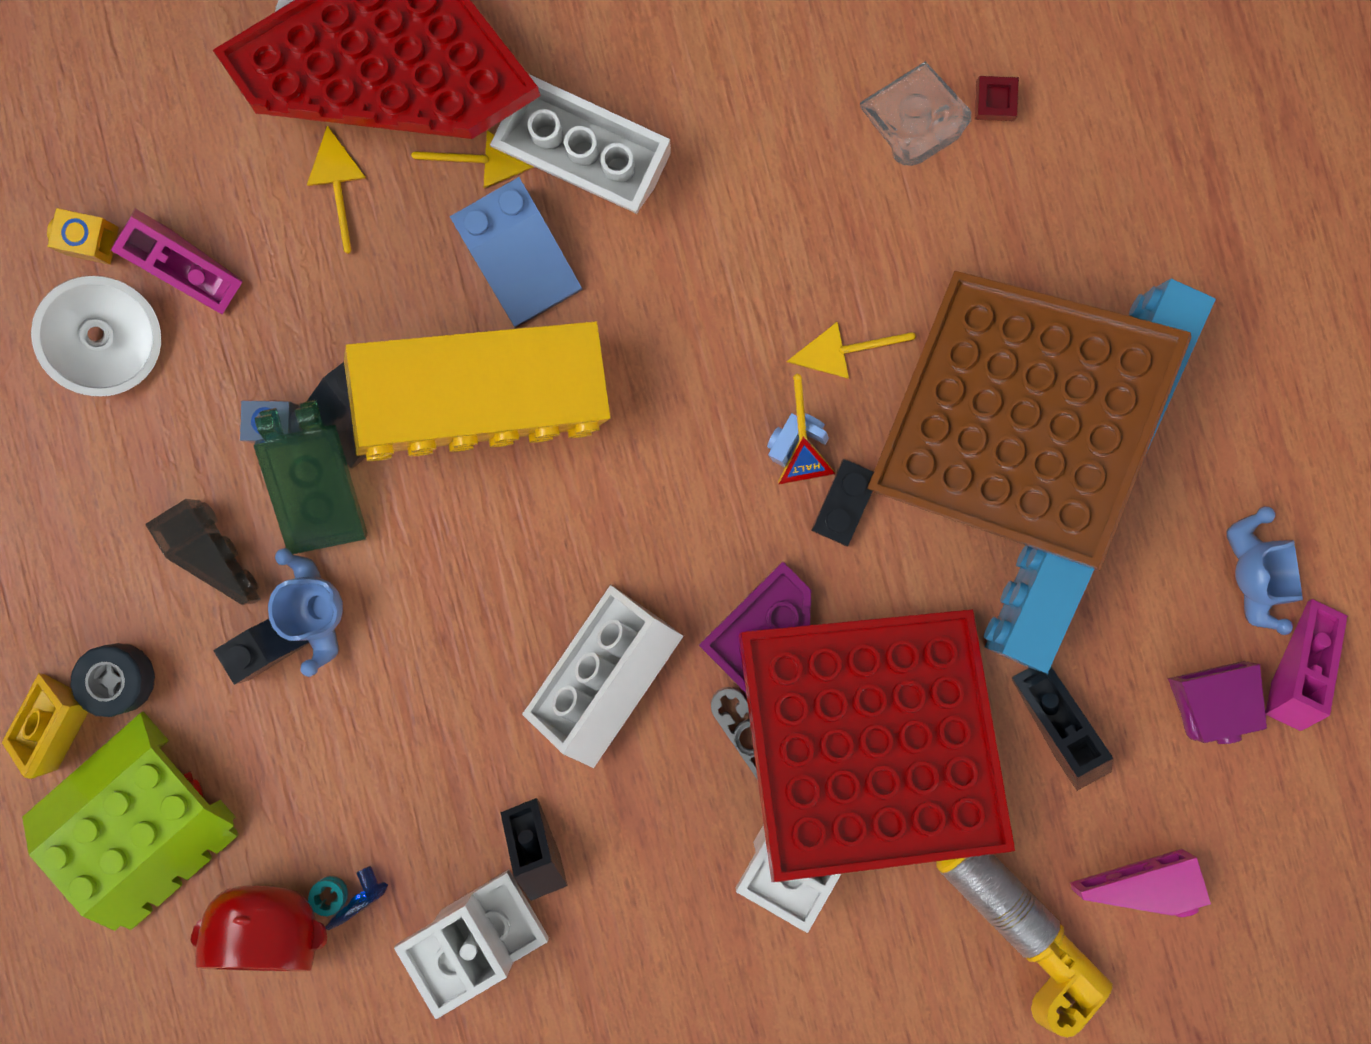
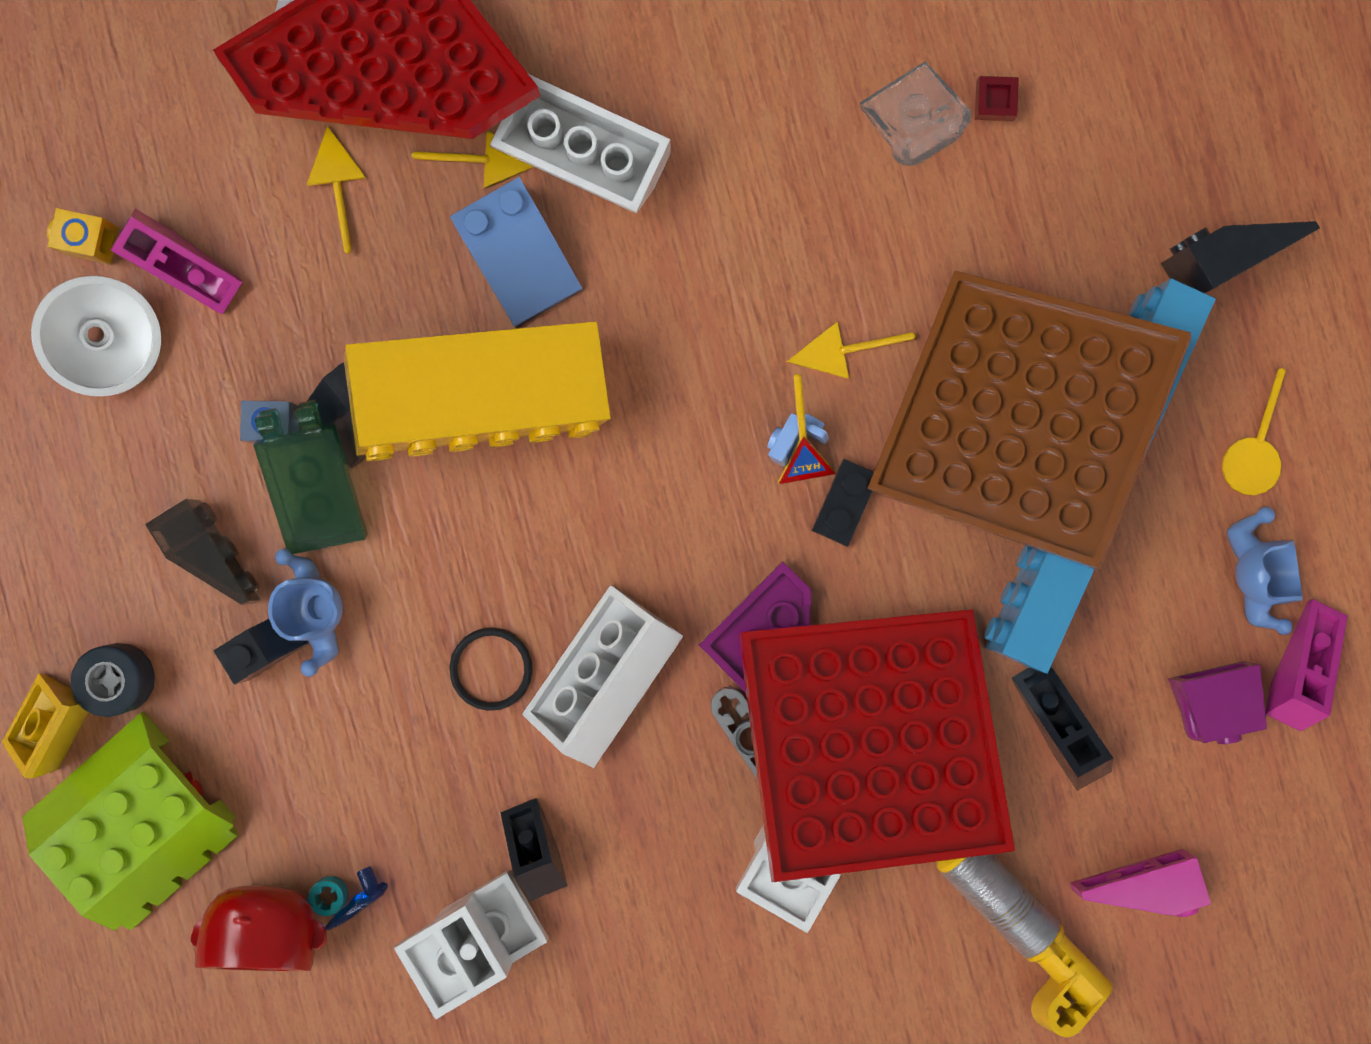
none -> black tyre [449,628,532,711]
none -> black slope [1161,221,1320,293]
none -> yellow piece [1222,368,1286,496]

